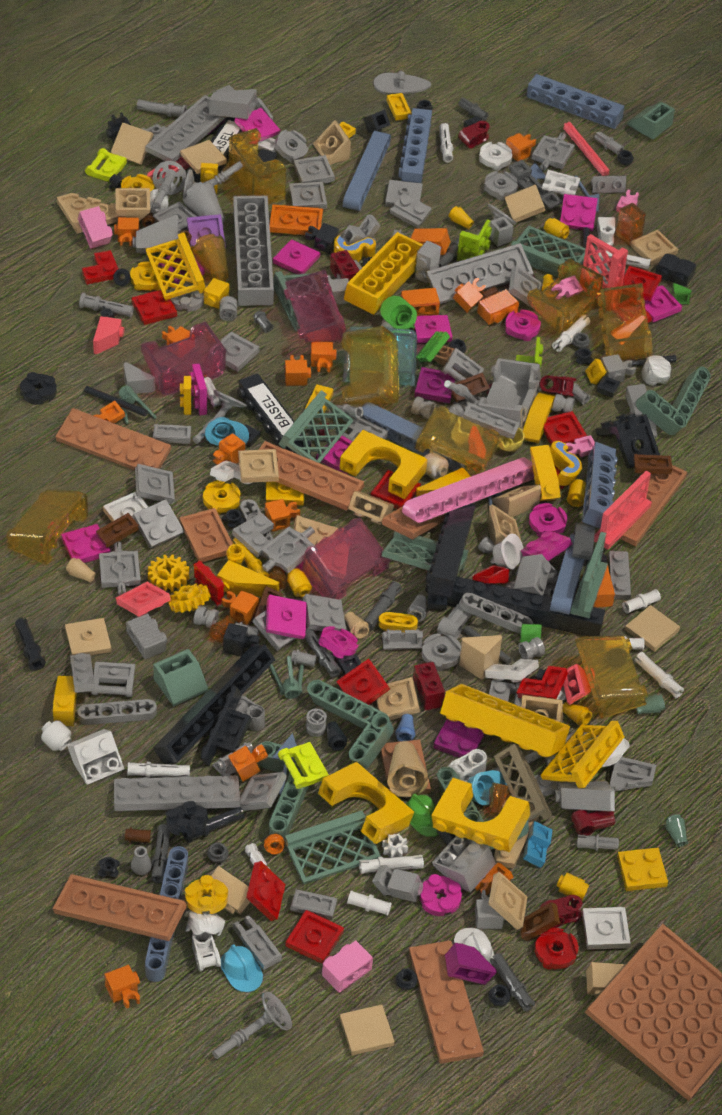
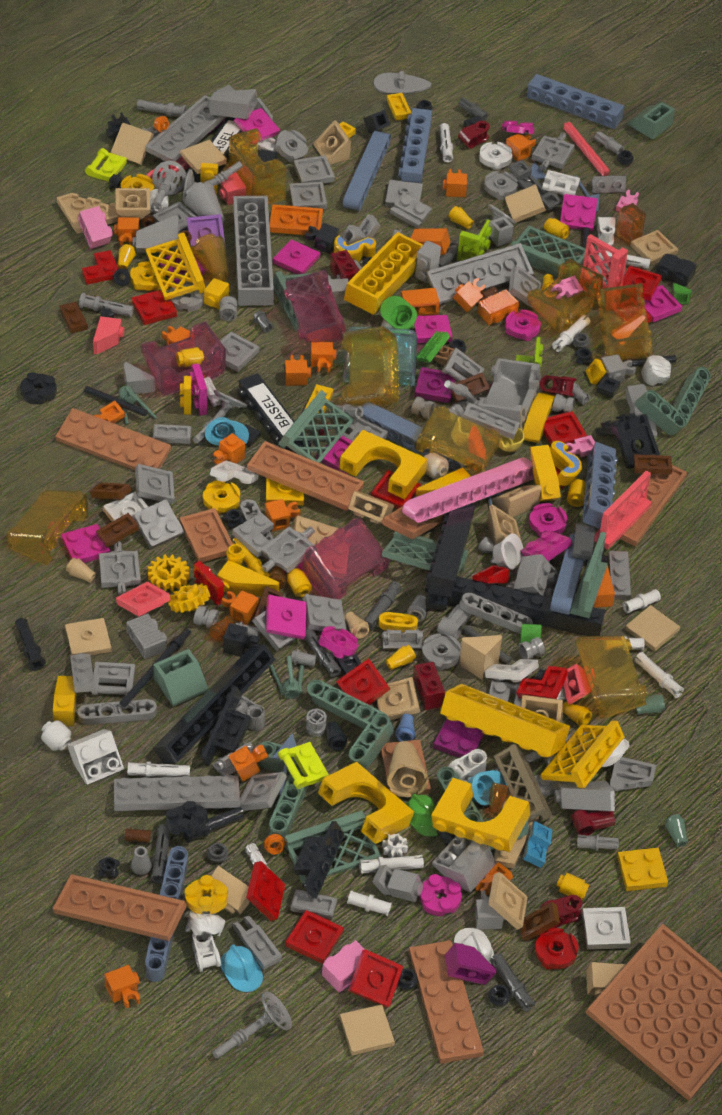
tan tile [238,449,279,483] -> none
none -> reddish brown plate [59,302,88,334]
none -> reddish brown plate [90,483,132,501]
none -> yellow cone [117,244,136,270]
none -> black bar [120,628,191,707]
none -> orange plate [154,116,169,133]
none -> yellow brick [176,347,204,368]
none -> coral slope [219,167,246,205]
none -> black bracket [293,821,344,899]
none -> red plate [348,949,403,1008]
none -> yellow cone [385,645,416,670]
none -> orange brick [443,169,467,198]
none -> dark pink plate [501,120,535,134]

